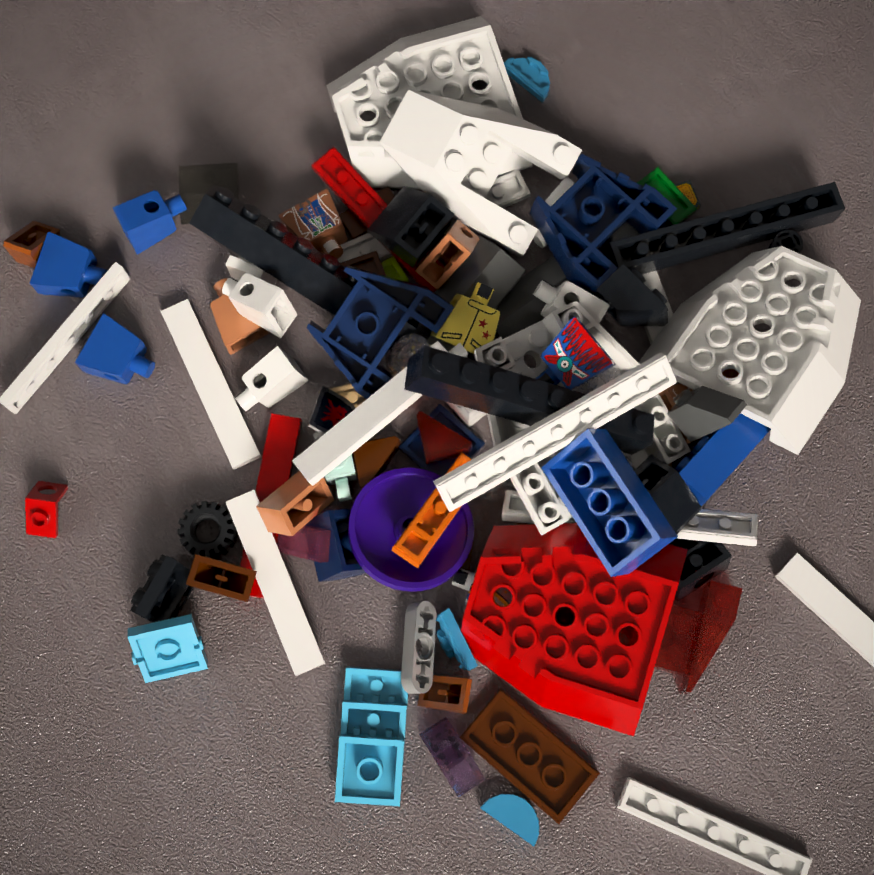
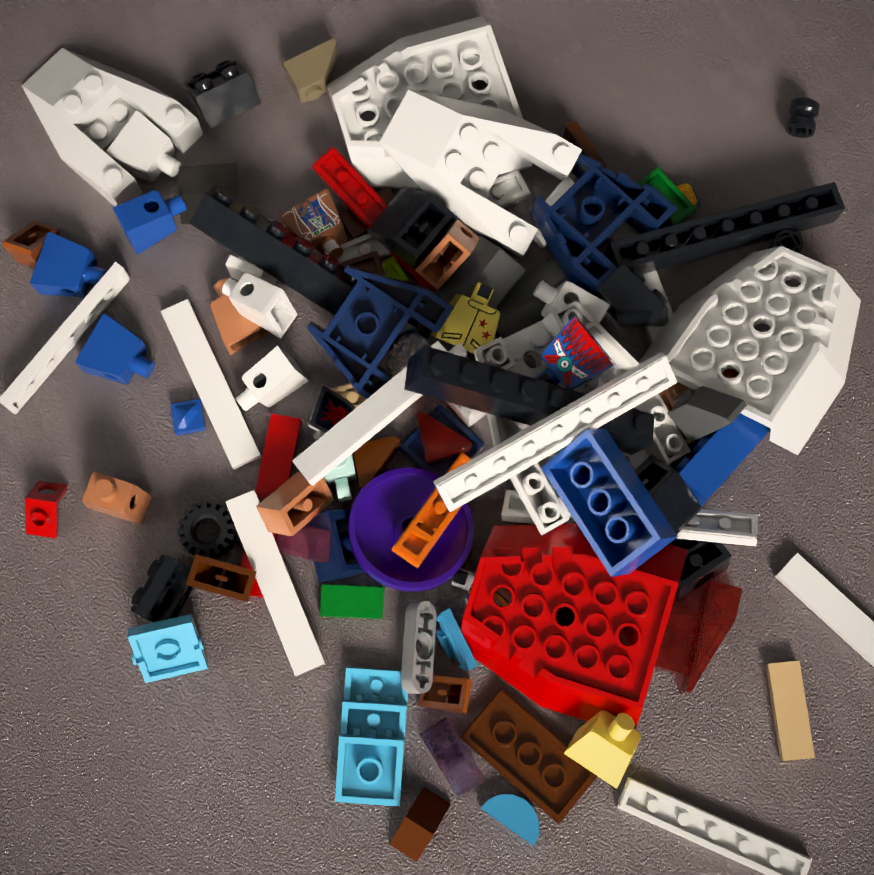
dark azure tile [504,56,550,103] -> none
none -> white wedge [22,48,203,206]
none -> nougat torso [82,472,152,525]
none -> white torso [105,111,181,182]
none -> blue tile [170,399,206,436]
none -> black slope [185,60,262,129]
none -> dark tan slope [283,38,339,104]
none -> green tile [319,584,385,620]
none -> reddish brown slope [390,787,451,862]
none -> reddish brown tile [563,121,606,168]
none -> light yellow torso [564,710,642,788]
none -> tan tile [765,660,815,761]
none -> black wheel [785,98,820,138]

